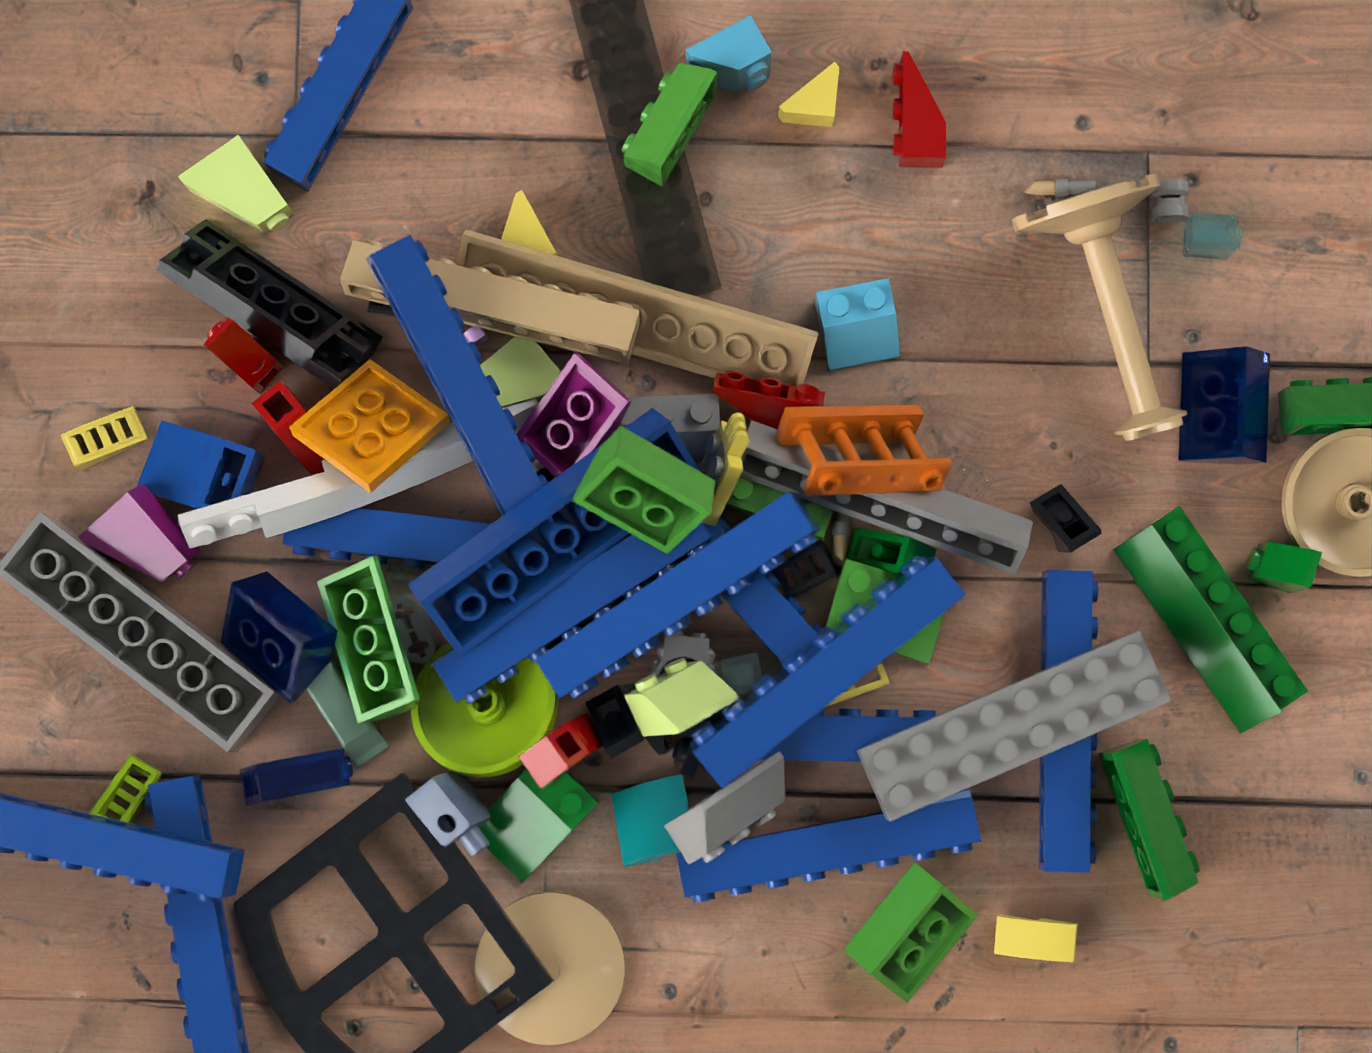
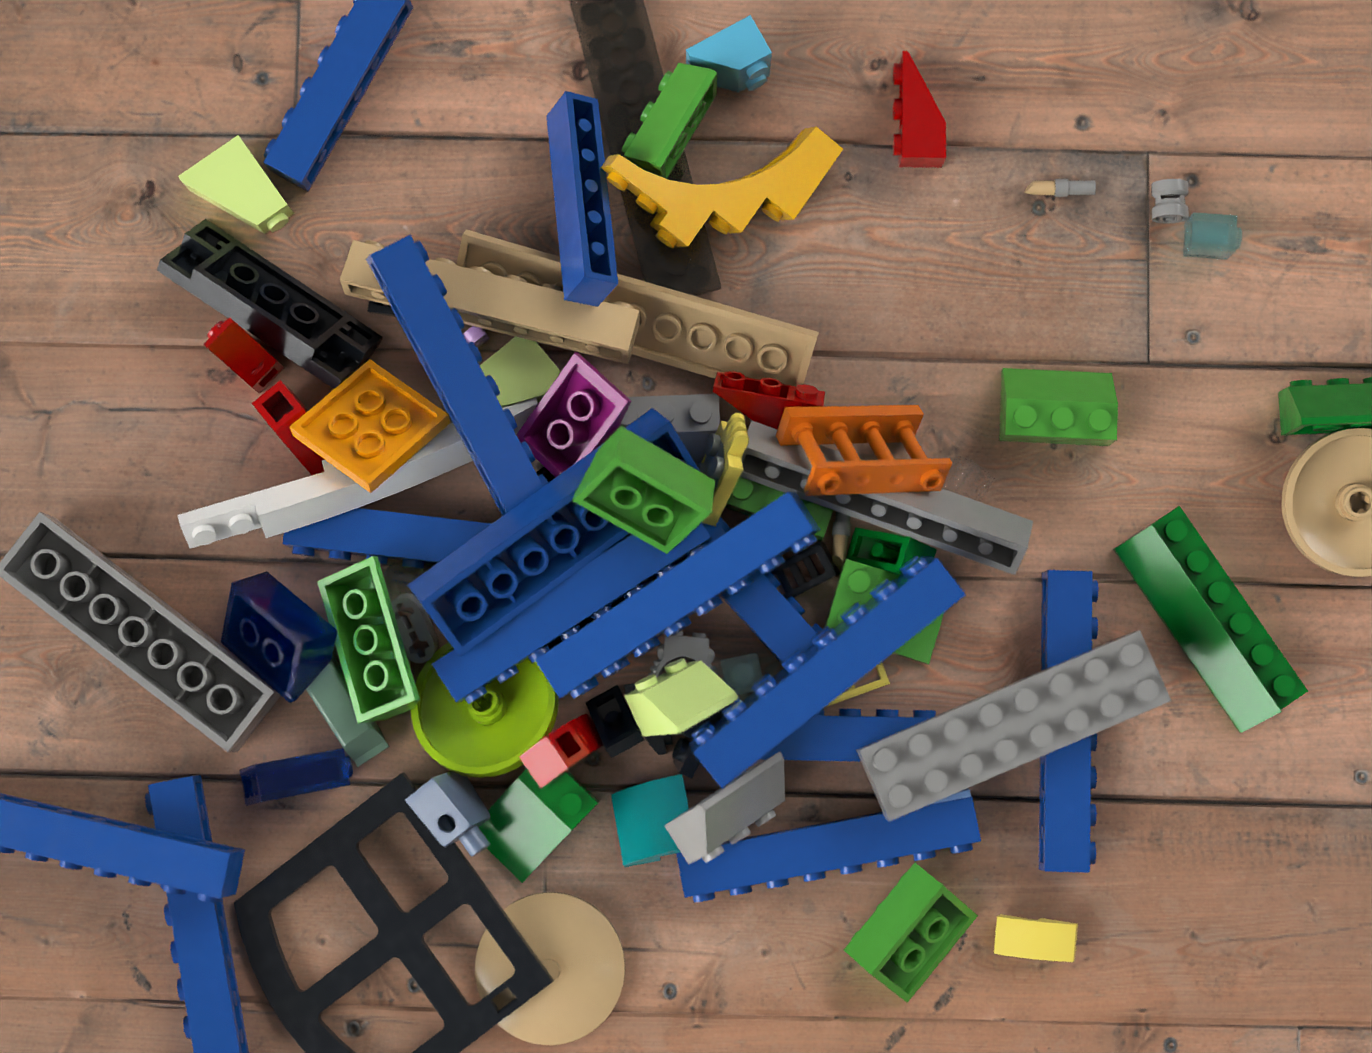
light yellow slope [61,406,149,470] -> none
slope [78,484,201,582] -> none
lime slope [89,754,163,824] -> none
blue slope [137,420,265,509] -> none
light yellow slope [501,190,557,256] -> none
light yellow slope [777,62,839,127] -> none
medium azure slope [814,278,900,371] -> none
tan piece [1012,174,1187,441] -> none
black slope [1030,484,1102,553] -> none
green slope [1098,739,1200,901] -> none
clear blue slope [1178,346,1270,465] -> none
green slope [1246,541,1322,593] -> none
none -> blue brick [546,91,618,307]
none -> yellow arch [601,127,843,248]
none -> bright green slope [999,368,1118,446]

